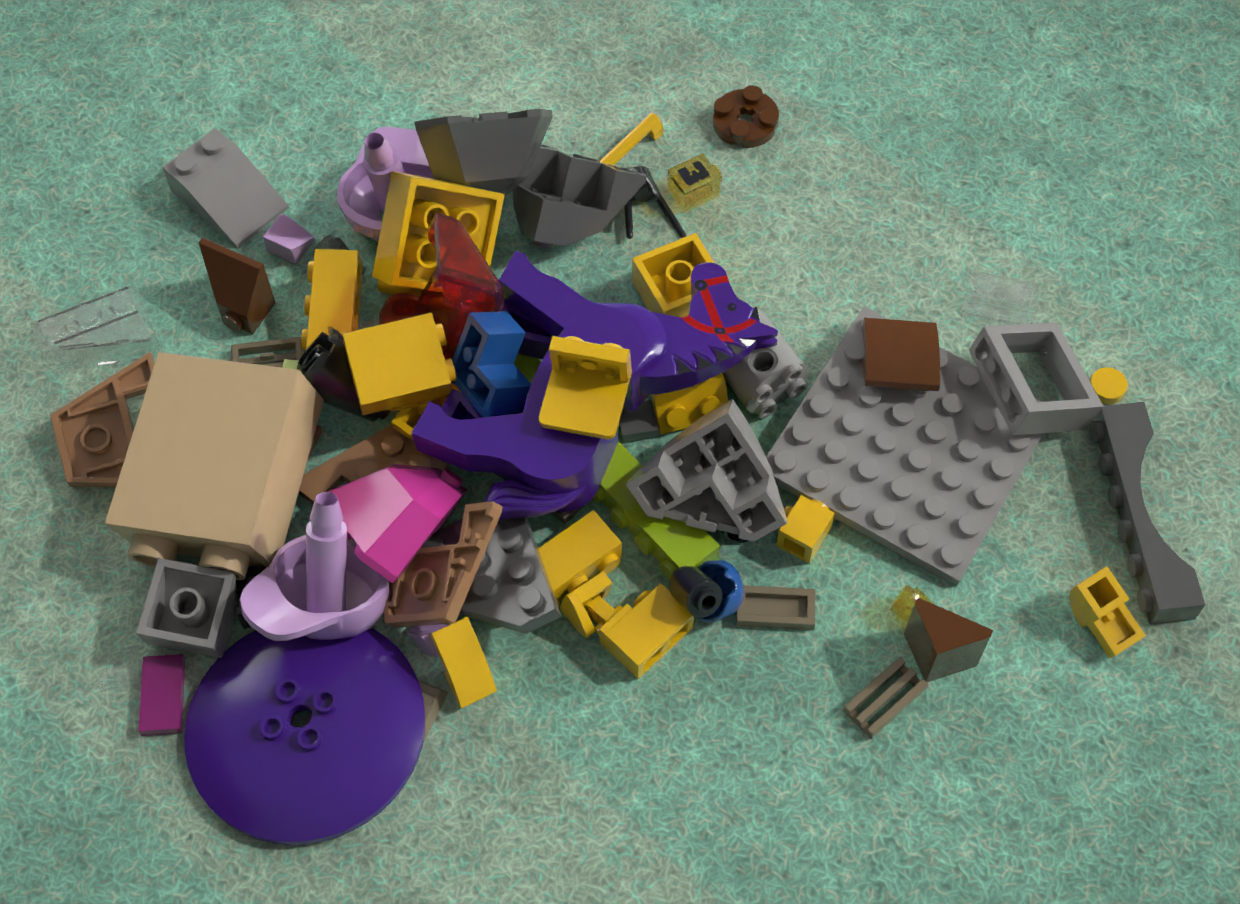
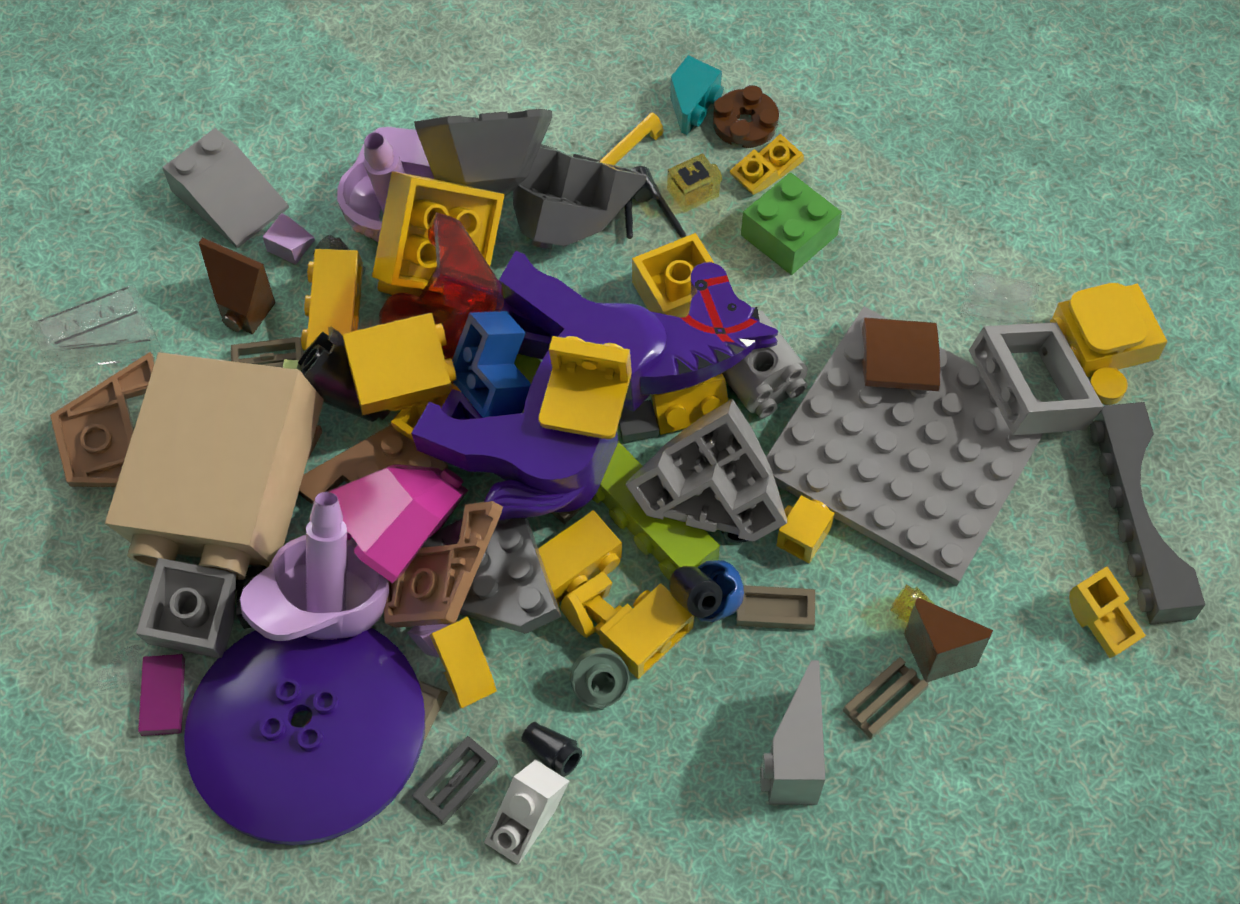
none -> dark grey tile [412,736,499,825]
none -> white slope [484,760,569,865]
none -> black cone [521,722,582,777]
none -> sand green plate [570,648,630,708]
none -> teal slope [670,55,724,135]
none -> yellow slope [730,134,804,195]
none -> bright green brick [741,172,842,275]
none -> light grey slope [760,660,825,805]
none -> yellow brick [1050,283,1168,377]

